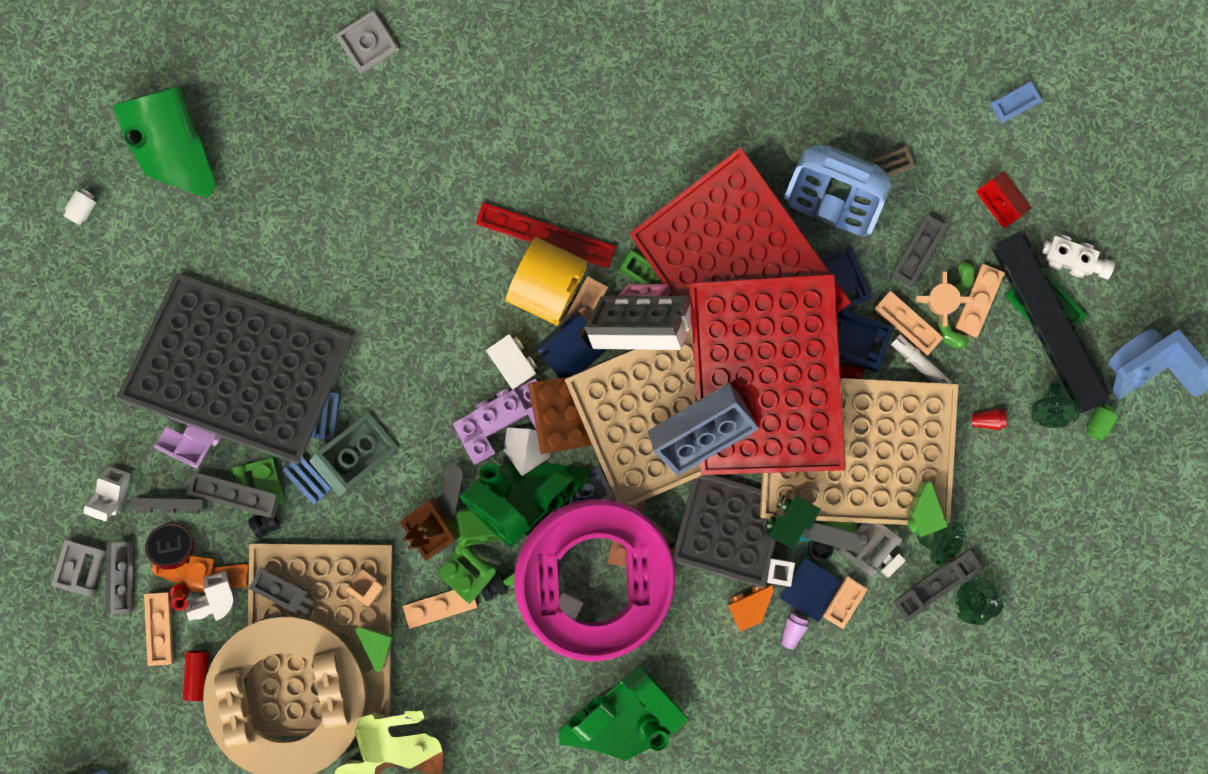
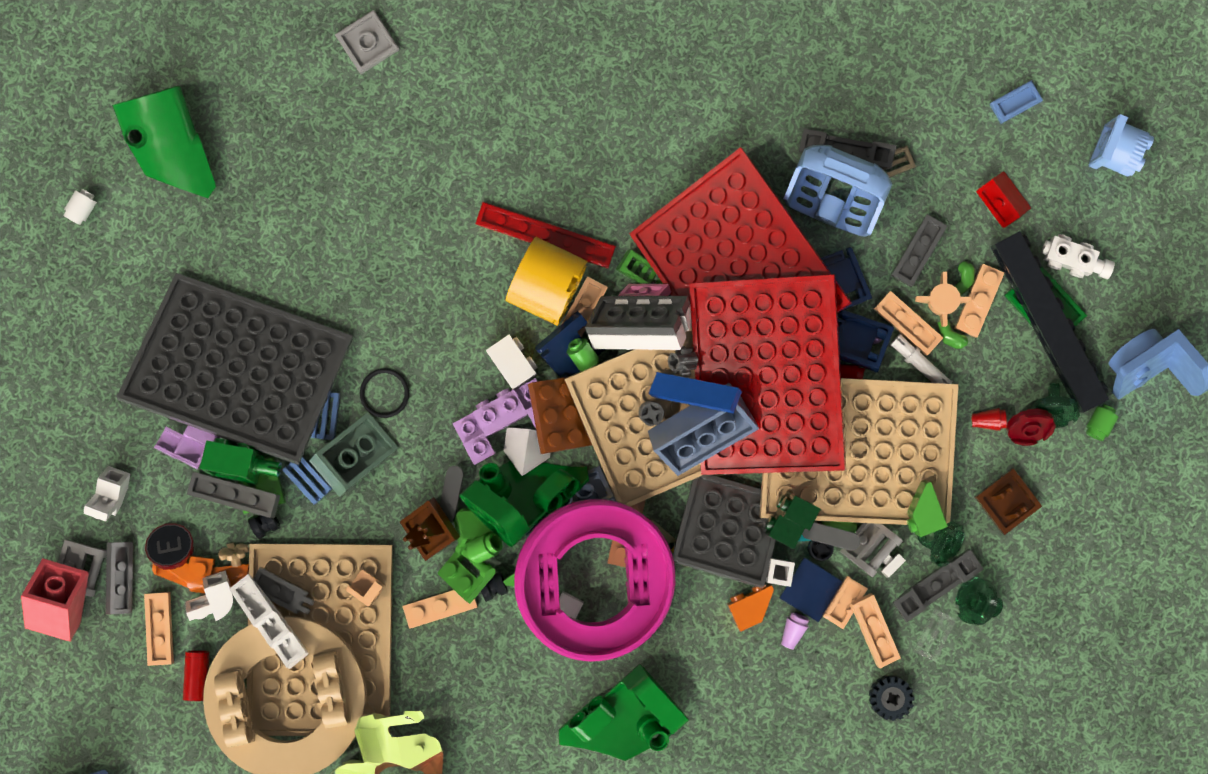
dark grey plate [130,498,208,514] -> none
red pin [169,584,189,611] -> none
bright green slope [355,625,395,672] -> none
none -> coral slope [21,558,89,642]
none -> green brick [199,438,282,485]
none -> tan plant [218,542,249,567]
none -> white slope [229,574,309,669]
none -> black tyre [360,368,409,418]
none -> bright green brick [467,533,503,563]
none -> bright green brick [567,338,600,371]
none -> dark grey wheel [638,401,664,426]
none -> blue tile [649,372,742,414]
none -> dark grey gear [668,346,698,376]
none -> dark grey slope [799,128,897,169]
none -> light nougat plate [850,593,900,668]
none -> black wheel [869,675,915,721]
none -> reddish brown plate [974,468,1042,535]
none -> dark red tile [1006,409,1056,446]
none -> light blue piece [1088,114,1154,177]

